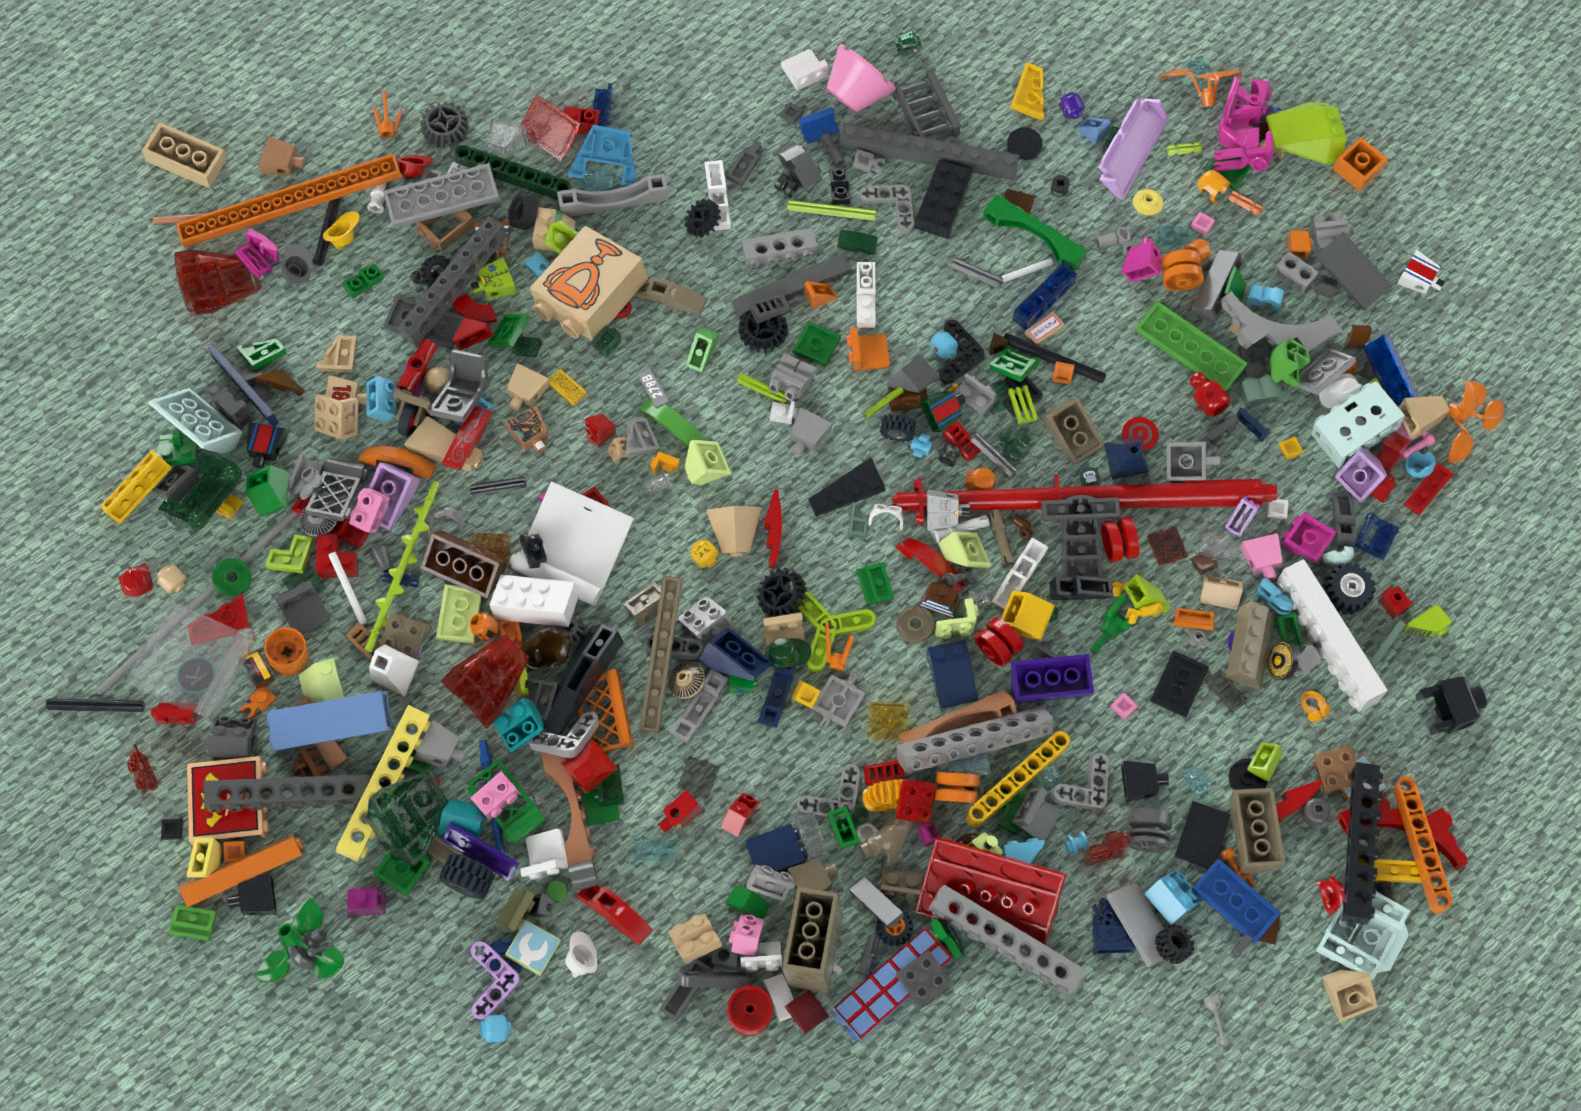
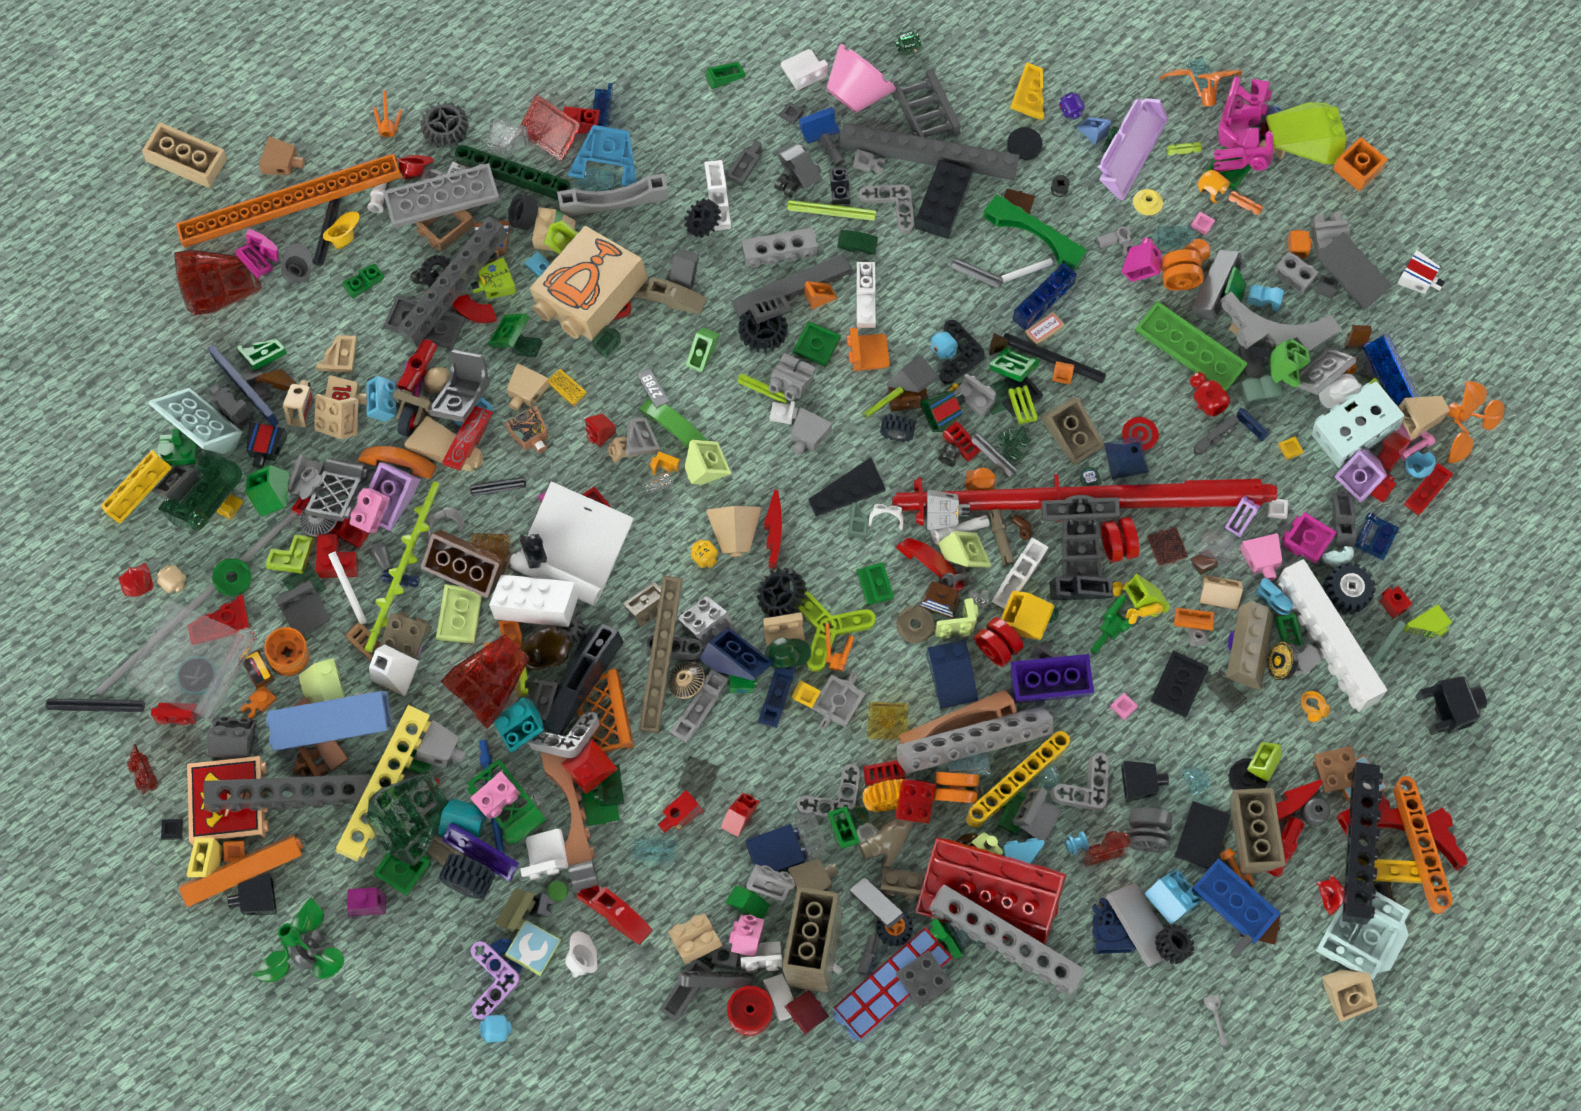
nougat bar [153,213,207,225] -> none
bright green plate [168,904,217,942] -> none
red slope [453,317,493,351] -> none
orange head [469,612,499,641] -> none
medium azure gear [910,434,933,458] -> none
dark pink slope [917,823,940,847] -> none
light grey hinge [1167,441,1221,481] -> none
none -> tan torso [283,380,313,428]
none -> dark grey brick [667,248,700,290]
none -> green slope [705,62,746,89]
none -> red piece [1266,816,1305,877]

